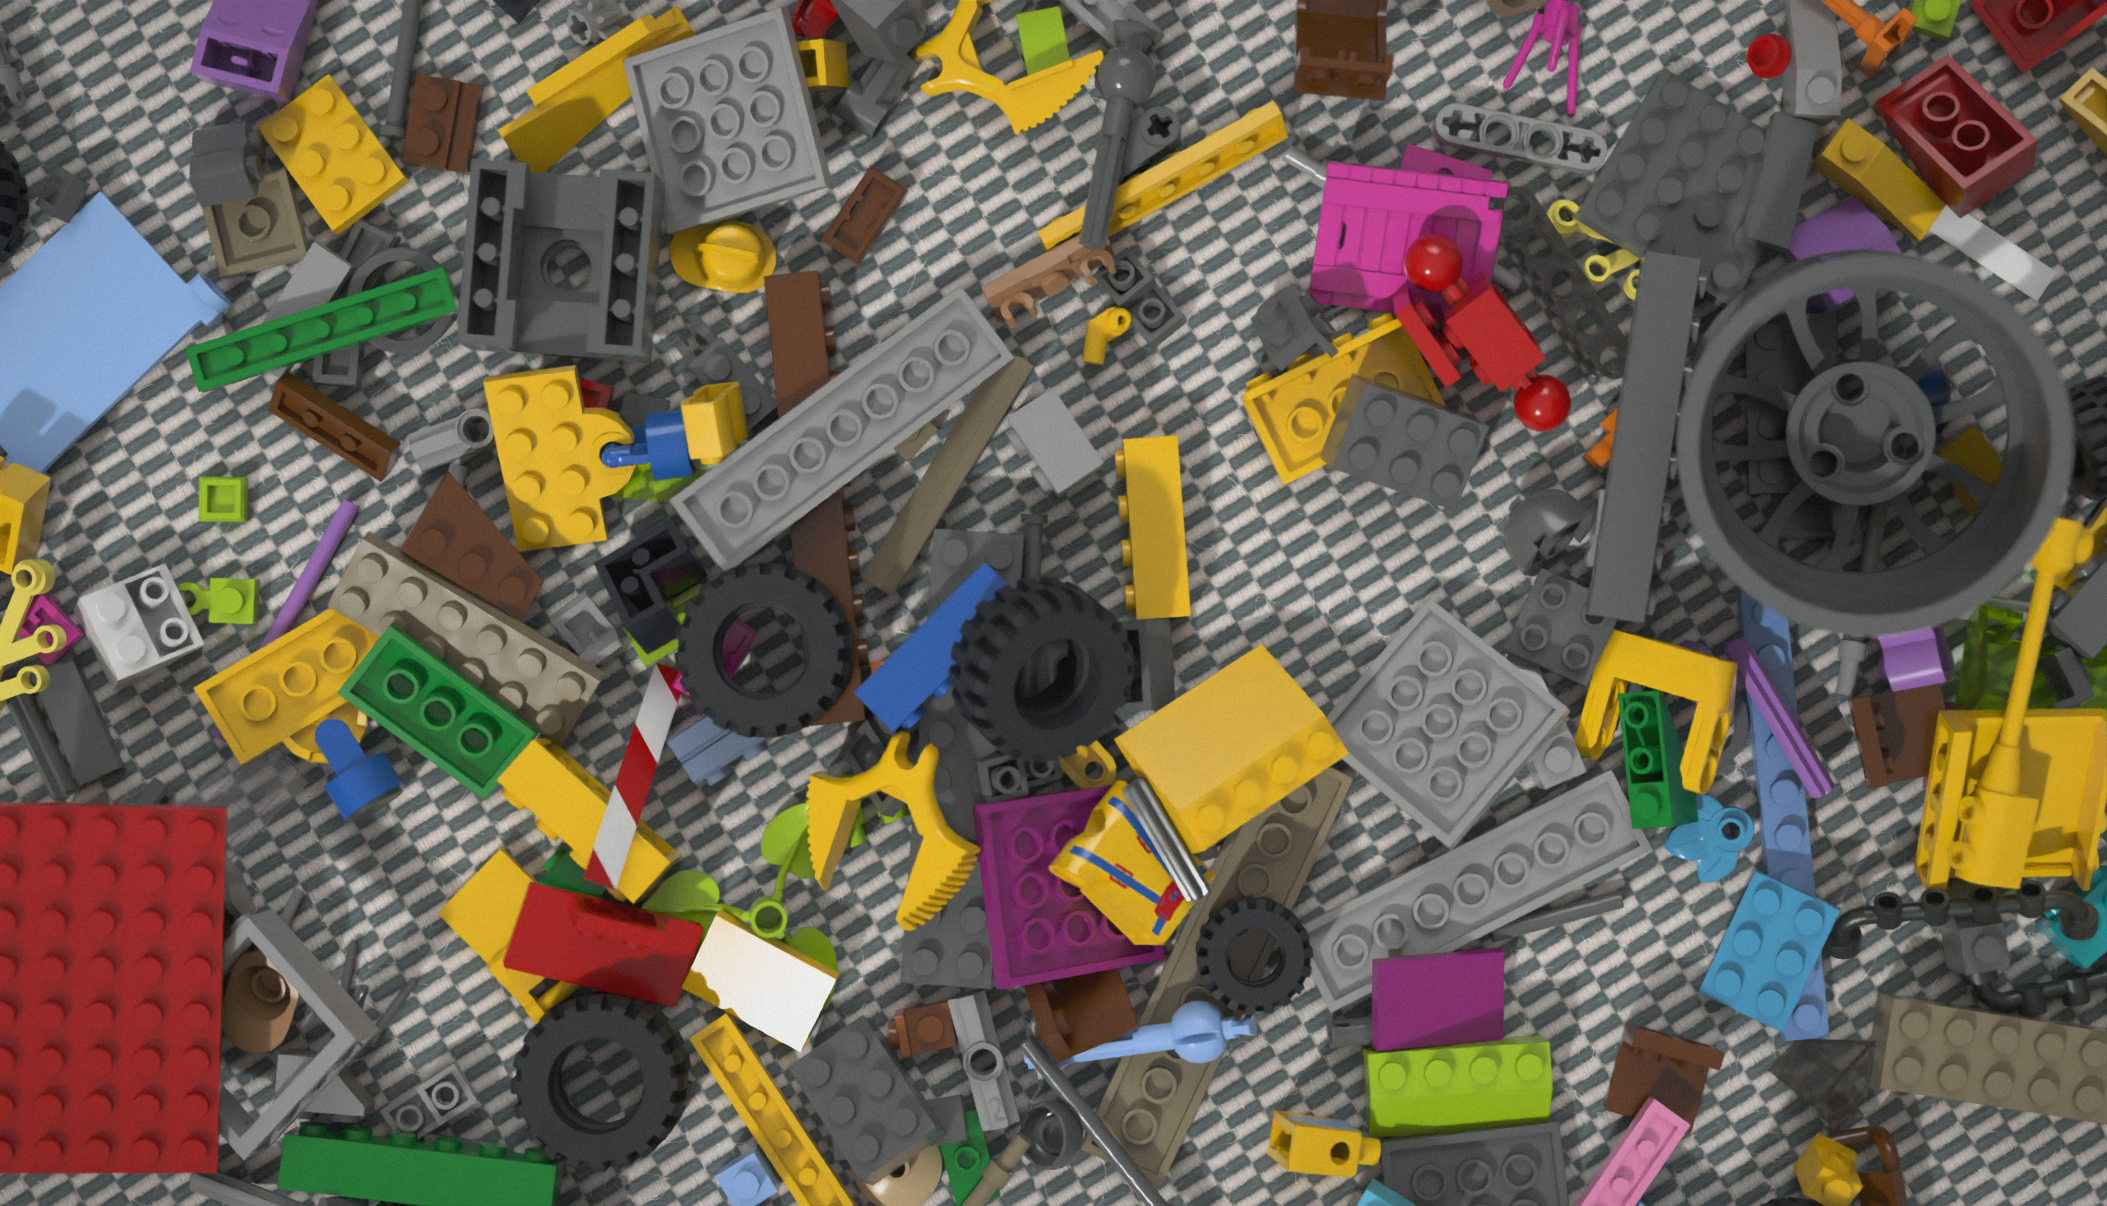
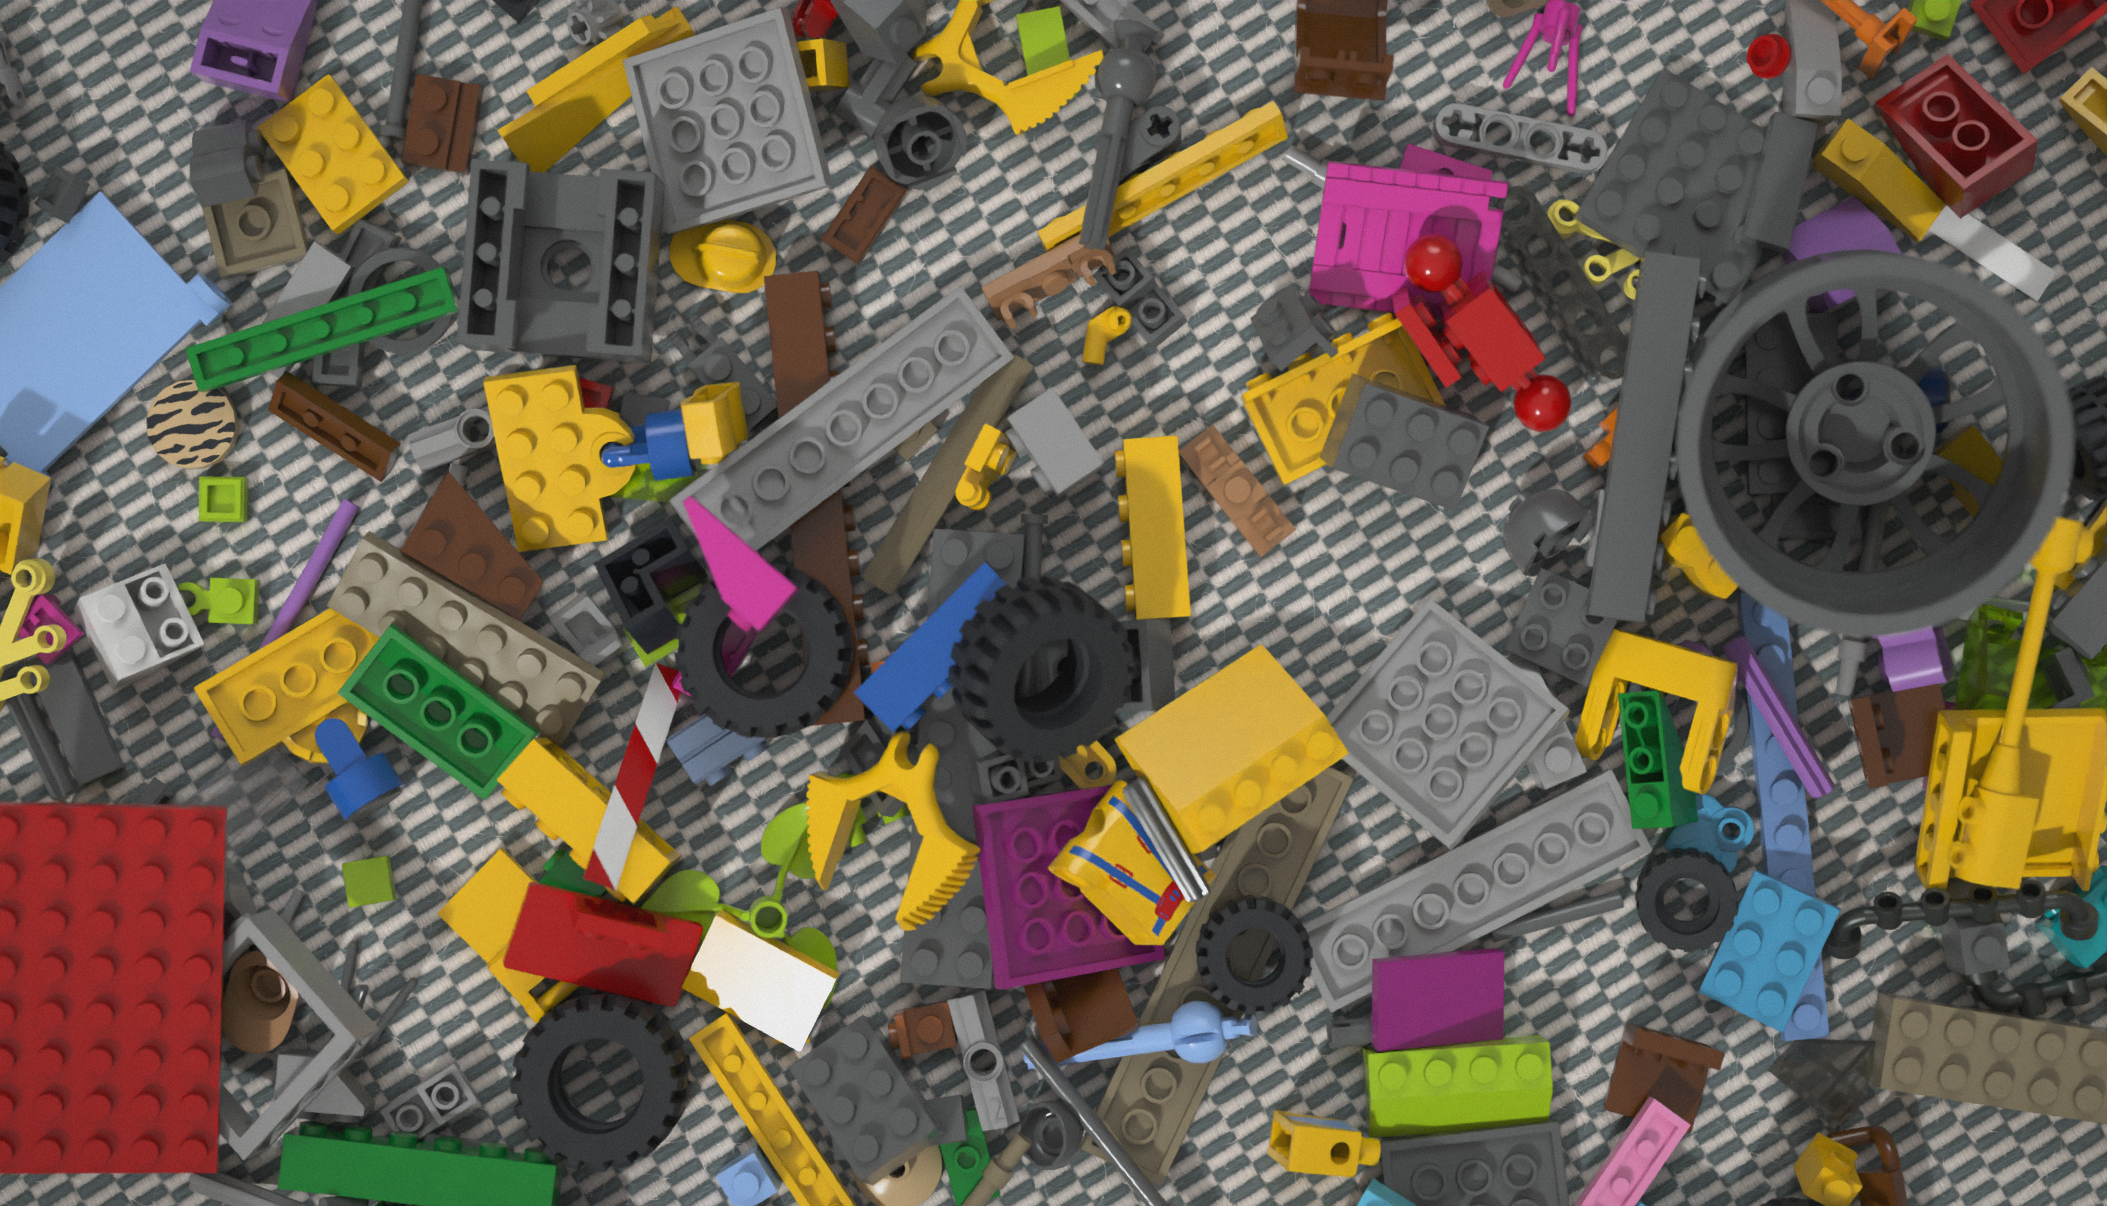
none -> tan tile [146,380,240,470]
none -> lime tile [342,855,396,908]
none -> dark pink slope [683,495,800,632]
none -> dark grey cylinder [874,95,967,190]
none -> yellow plate [955,423,1017,511]
none -> medium nougat plate [1179,424,1296,558]
none -> black tyre [1635,847,1739,952]
none -> yellow brick [1657,513,1738,600]

